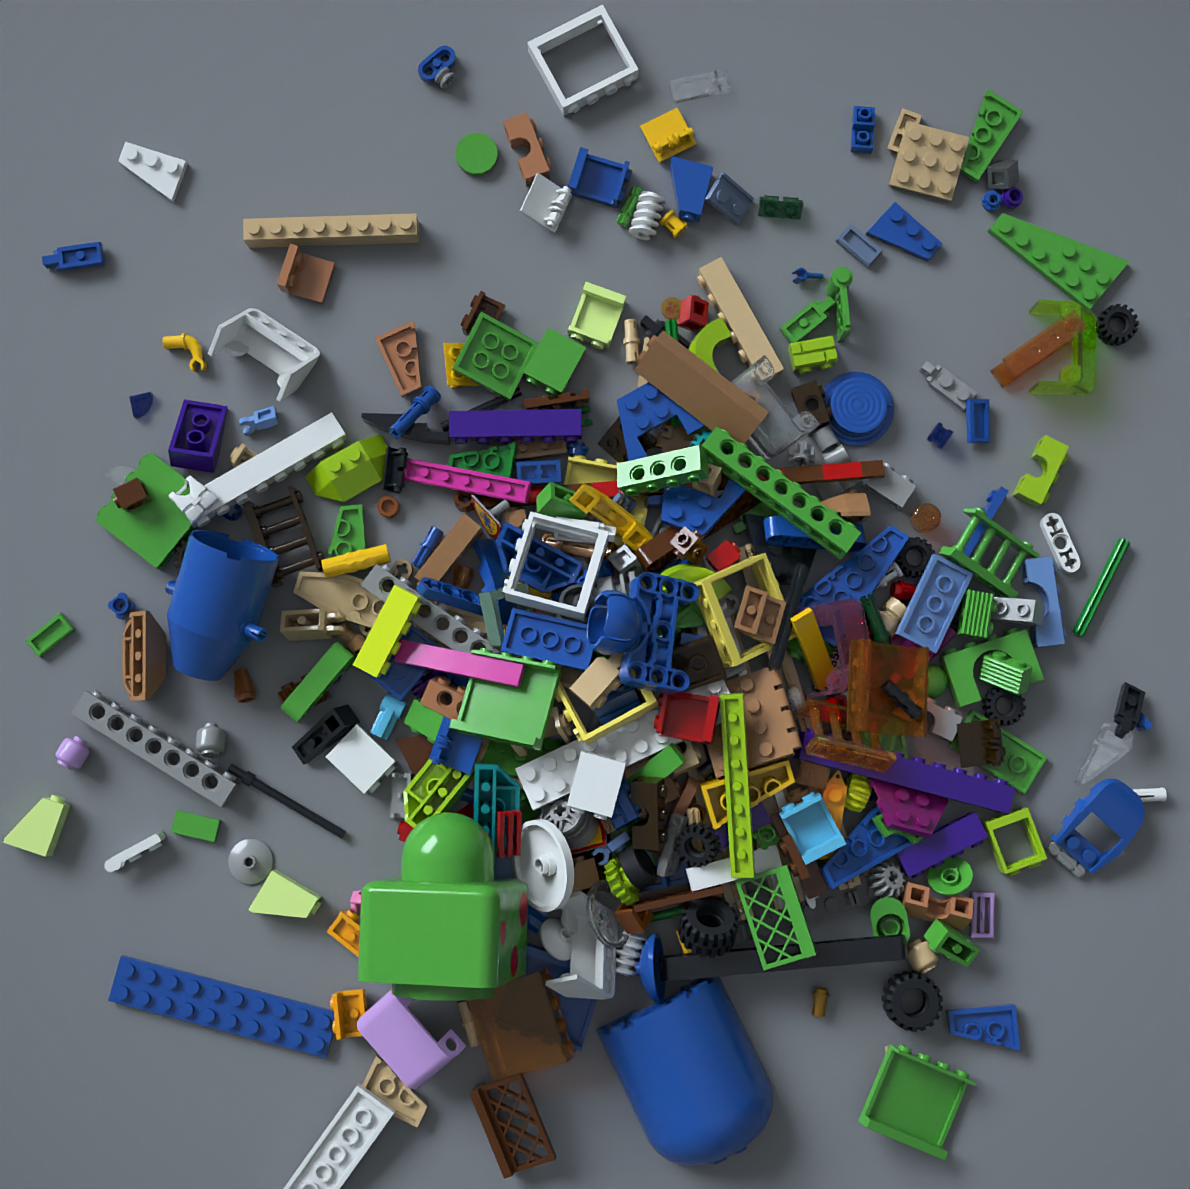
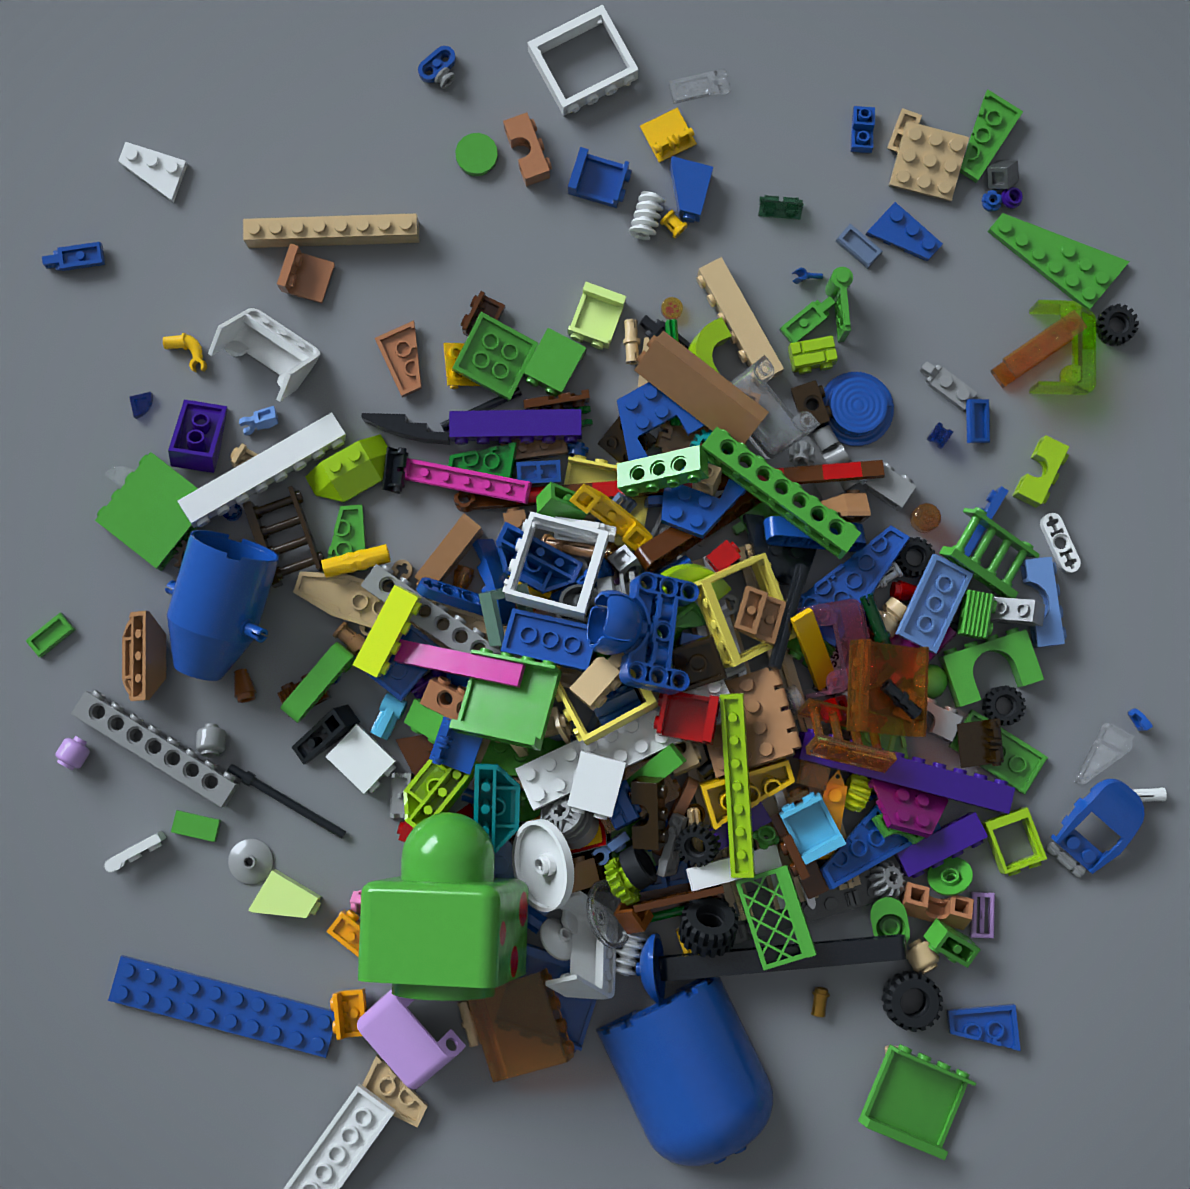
yellowish green slope [3,795,71,857] -> none
blue plate [108,593,135,619] -> none
reddish brown brick [113,478,152,512] -> none
white piece [168,476,218,523] -> none
tan hinge [280,609,346,641] -> none
dark orange tile [377,496,400,518] -> none
blue pin [389,386,441,439] -> none
blue axle [412,526,444,569] -> none
reddish brown fence [469,1072,557,1179] -> none
shield [471,495,510,538] -> none
red tile [497,810,522,858] -> none
white hinge [520,173,572,233] -> none
bright green axle [616,186,642,227] -> none
reddish brown brick [669,526,709,565] -> none
red brick [677,295,709,332] -> none
sand blue plate [705,173,754,225] -> none
bright green brick [979,651,1033,696] -> none
green axle [1073,538,1130,637] -> none
black hinge [1113,682,1146,739] -> none

